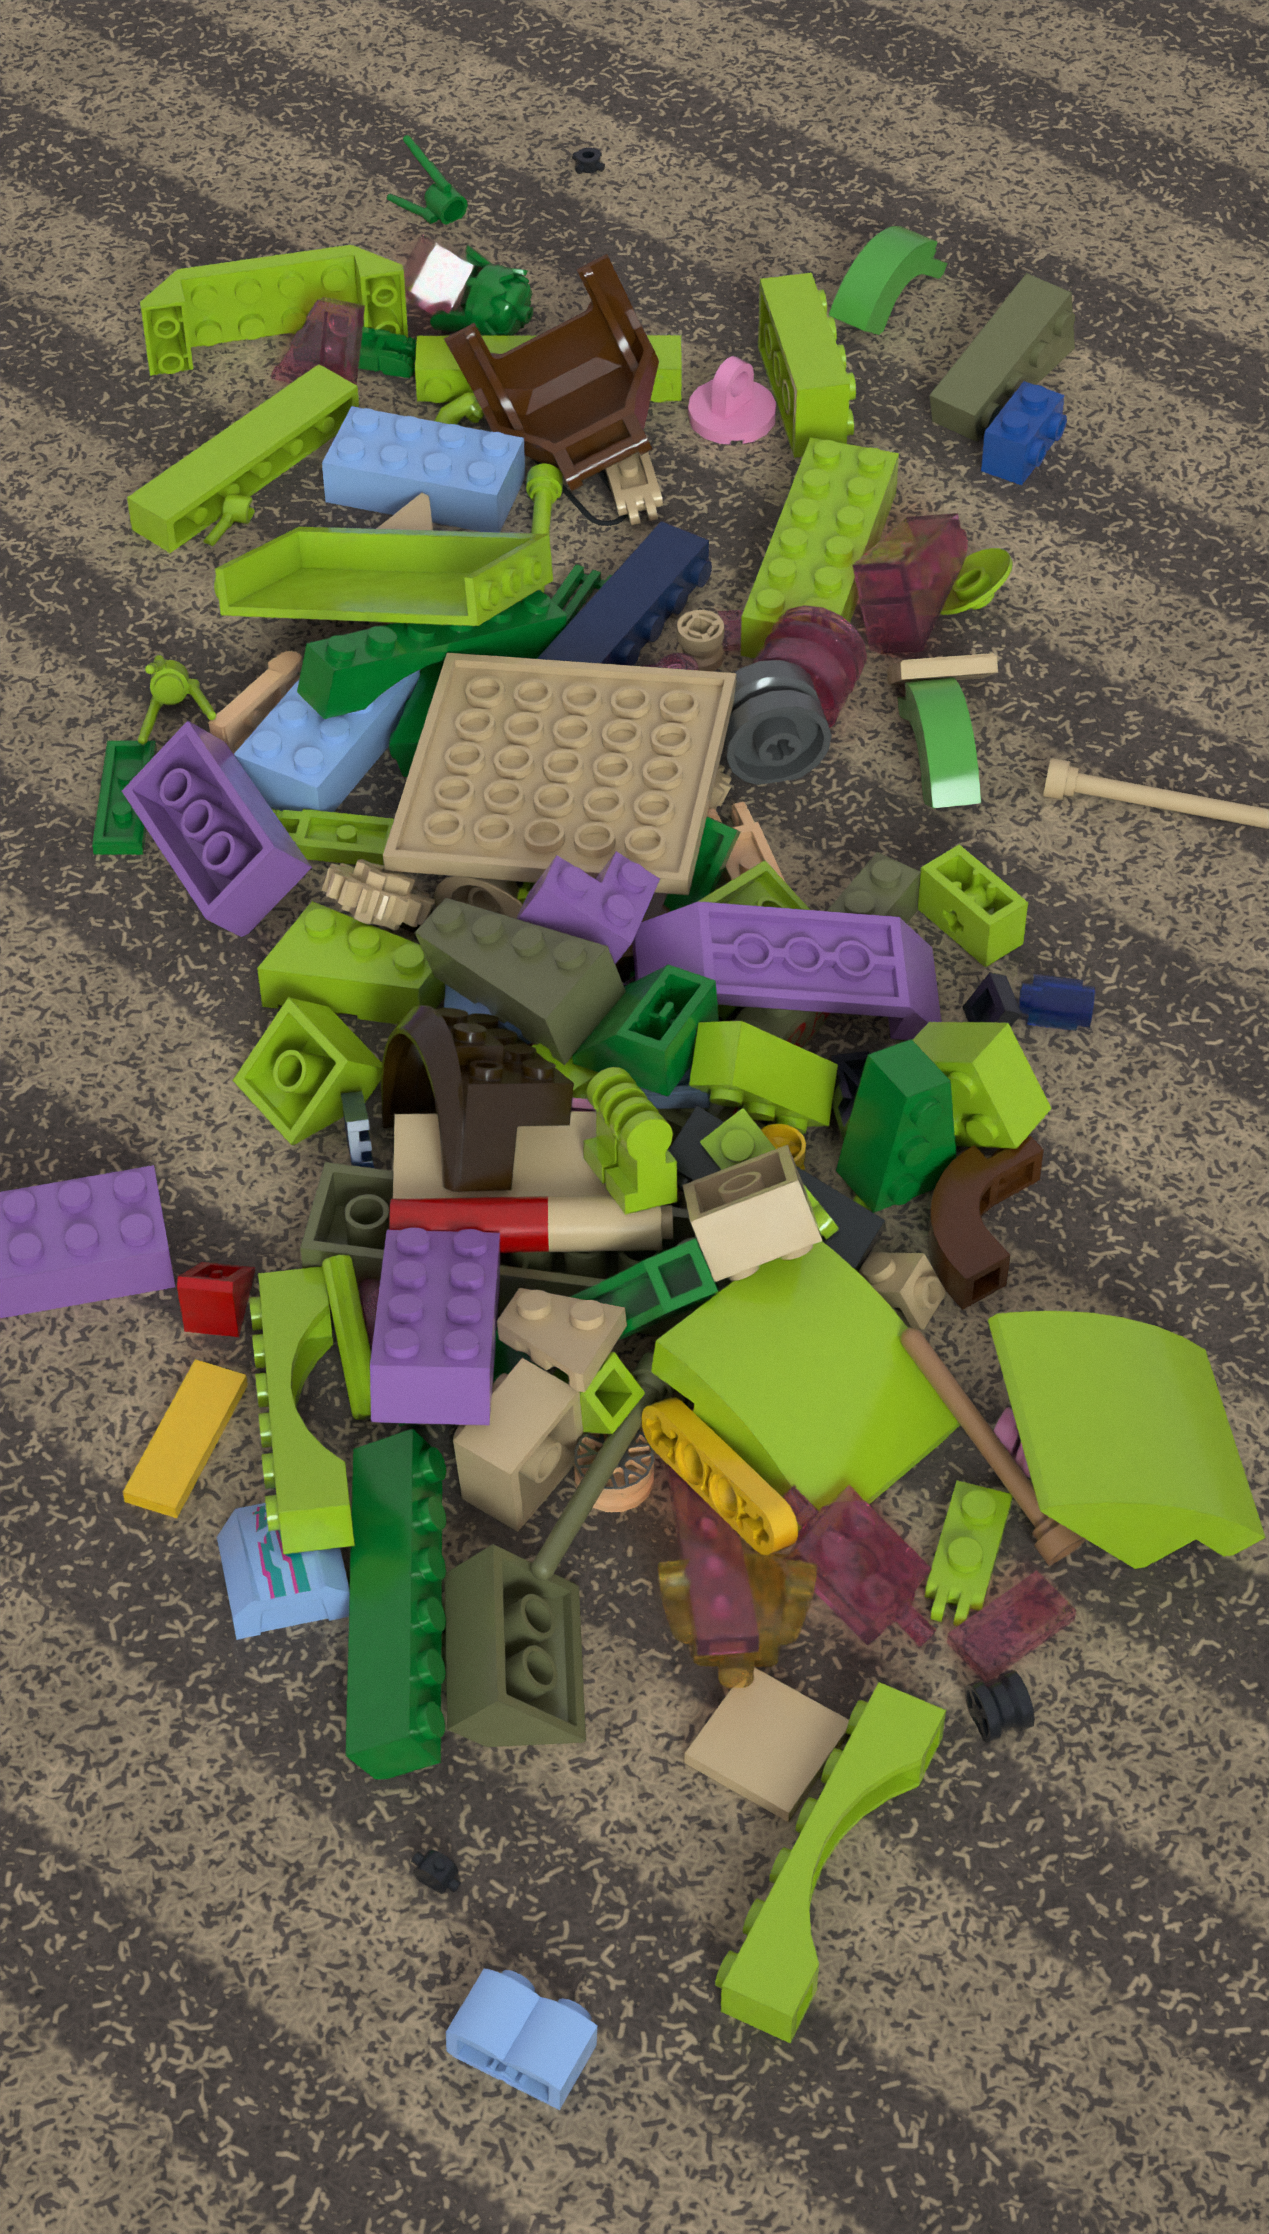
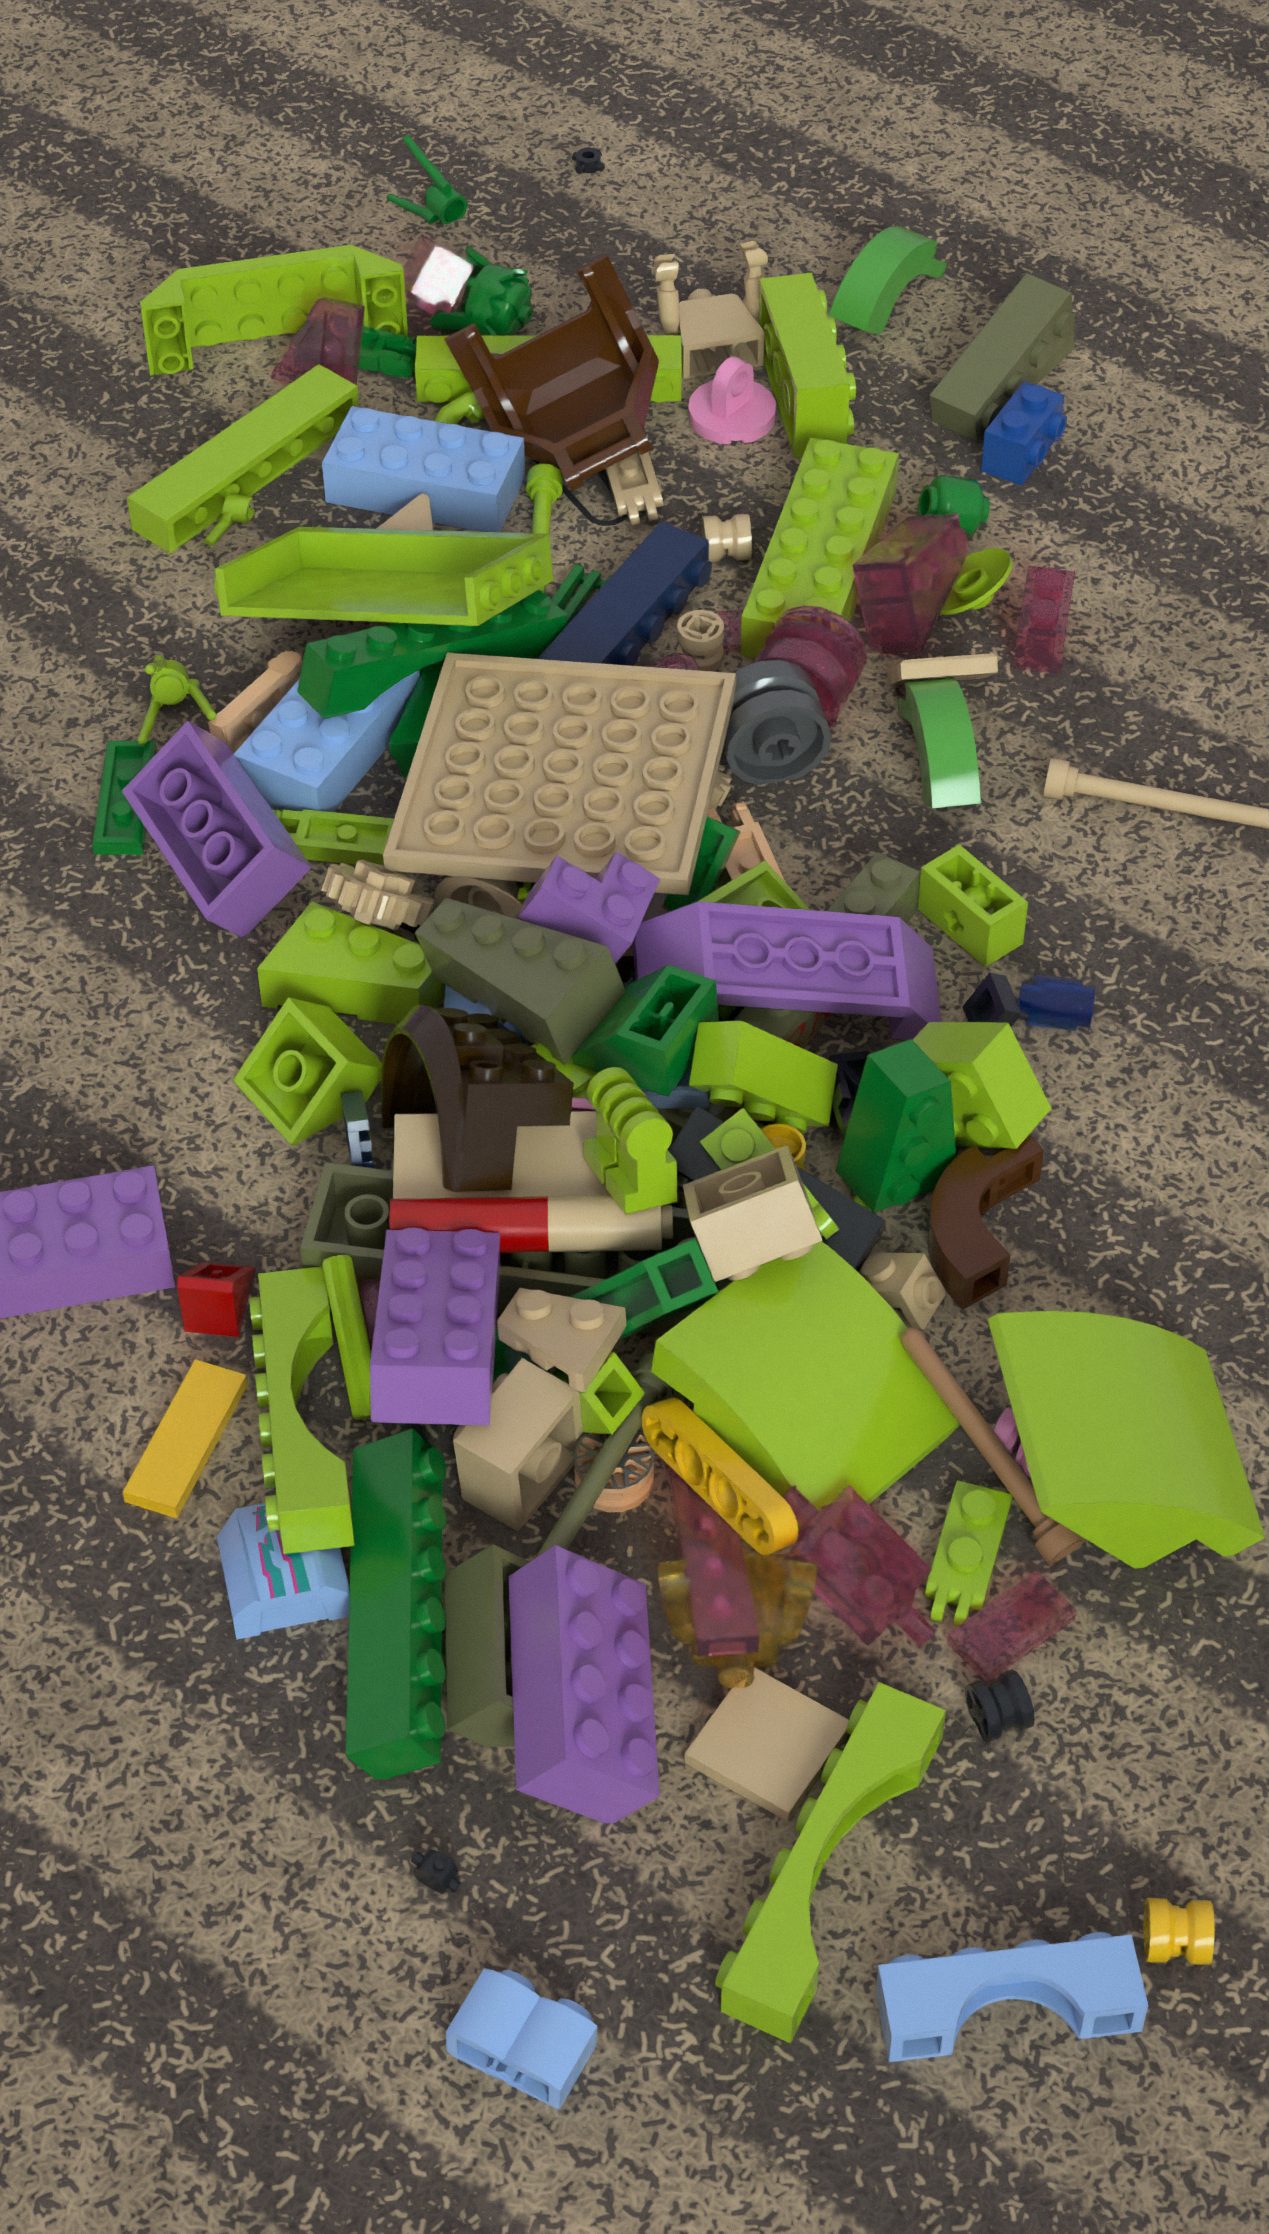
none -> medium lavender brick [508,1545,660,1824]
none -> tan torso [654,241,768,378]
none -> tan wheel [702,514,752,562]
none -> light blue arch [876,1932,1148,2062]
none -> green head [918,475,990,537]
none -> clear pink brick [1014,566,1075,674]
none -> yellow wheel [1143,1898,1214,1965]

